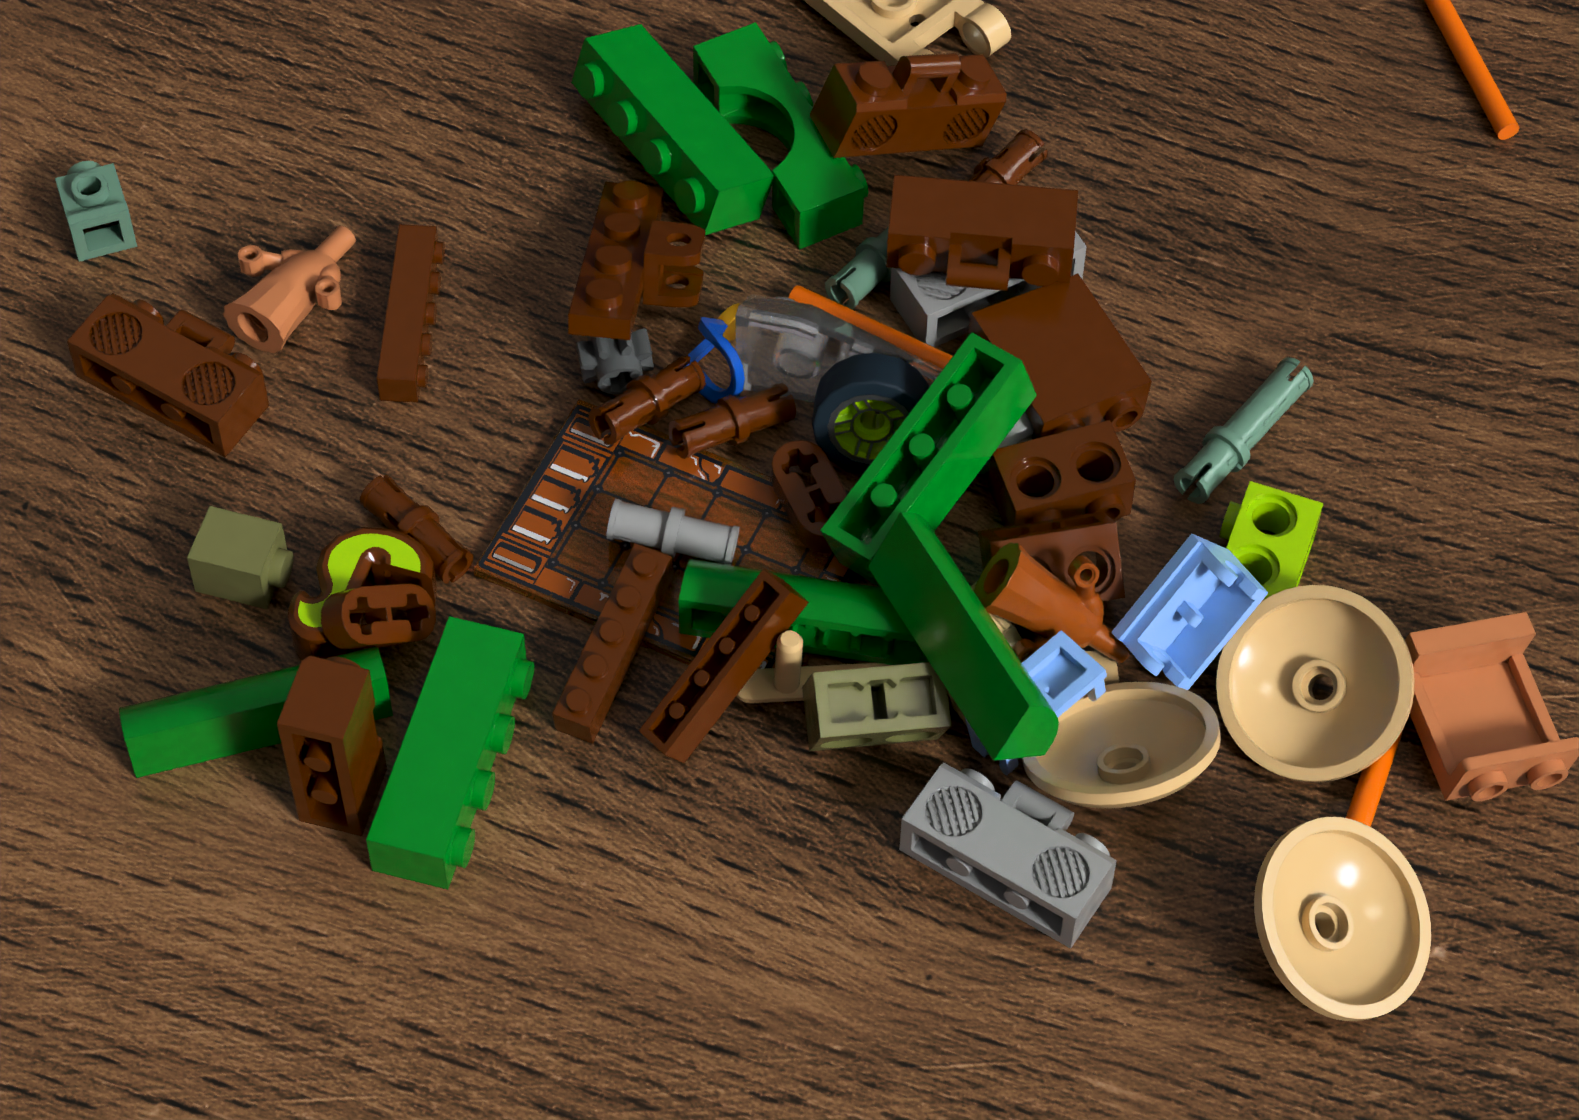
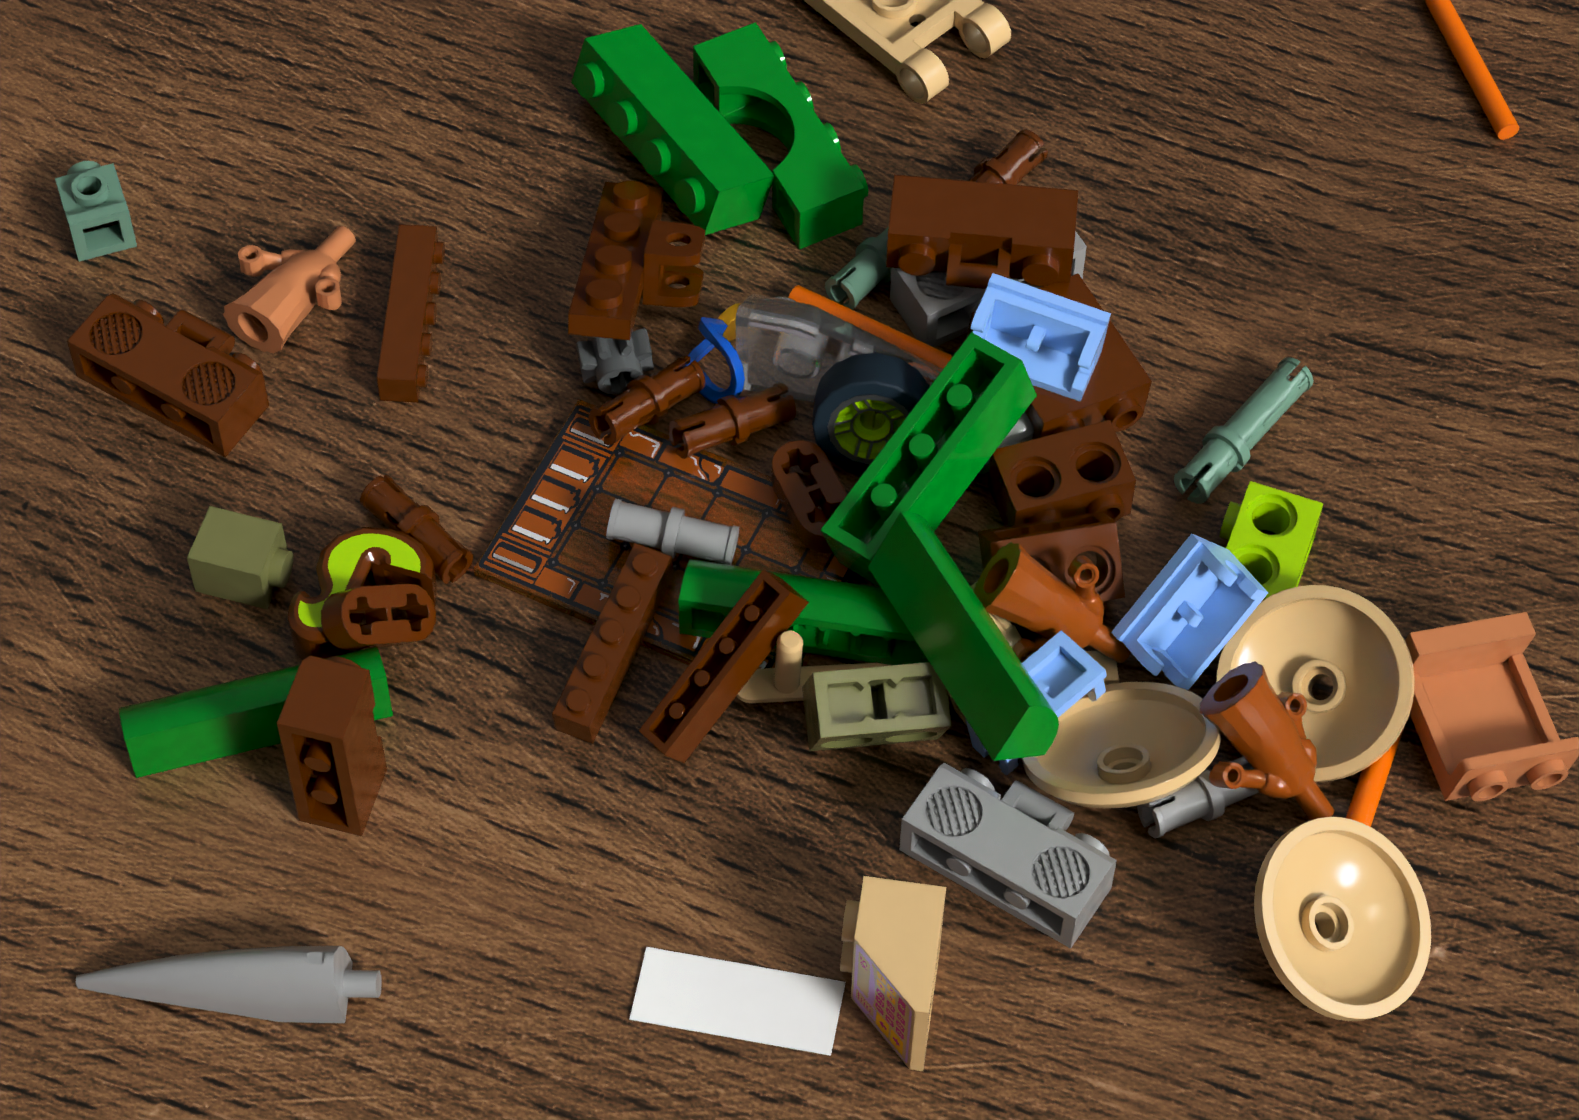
green brick [366,616,534,890] -> none
reddish brown piece [810,53,1007,158] -> none
none -> light grey piece [75,946,382,1023]
none -> white sticker [629,947,846,1056]
none -> tan slope [840,876,946,1071]
none -> light blue hinge [970,273,1111,402]
none -> light grey pin [1137,756,1259,838]
none -> dark orange piece [1200,661,1335,821]

